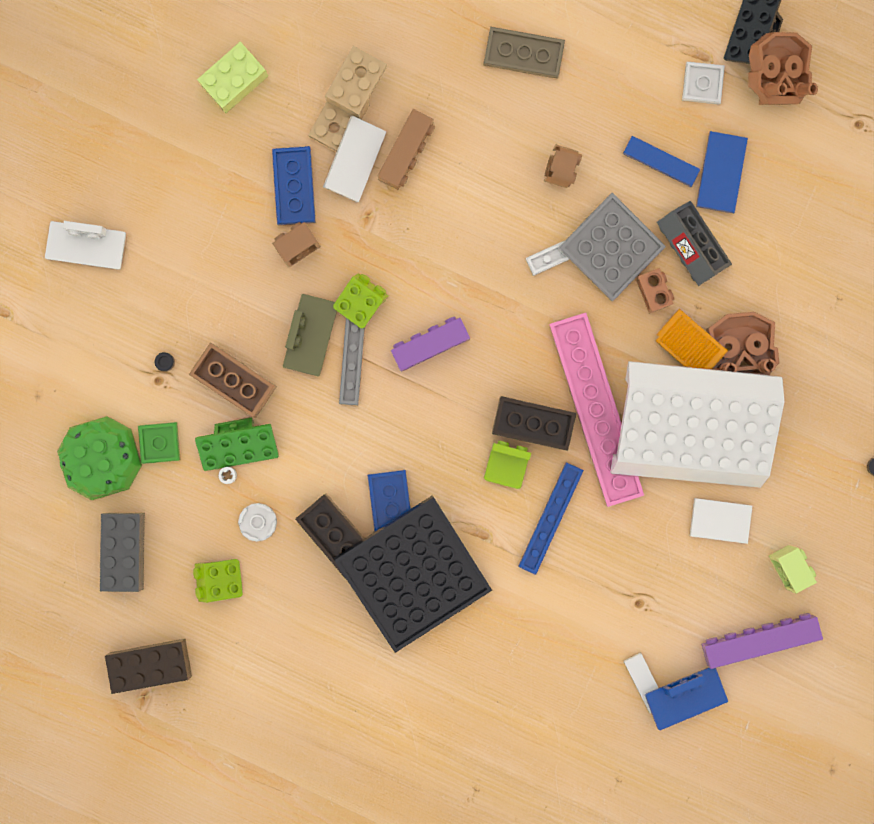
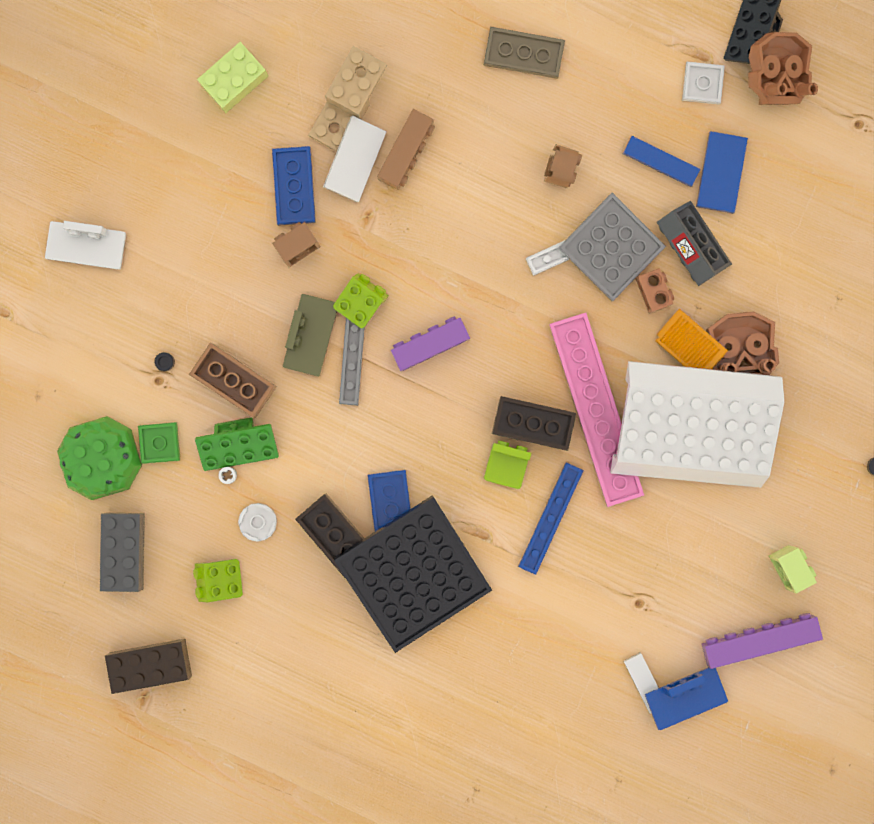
white tile [690,498,752,544] -> none

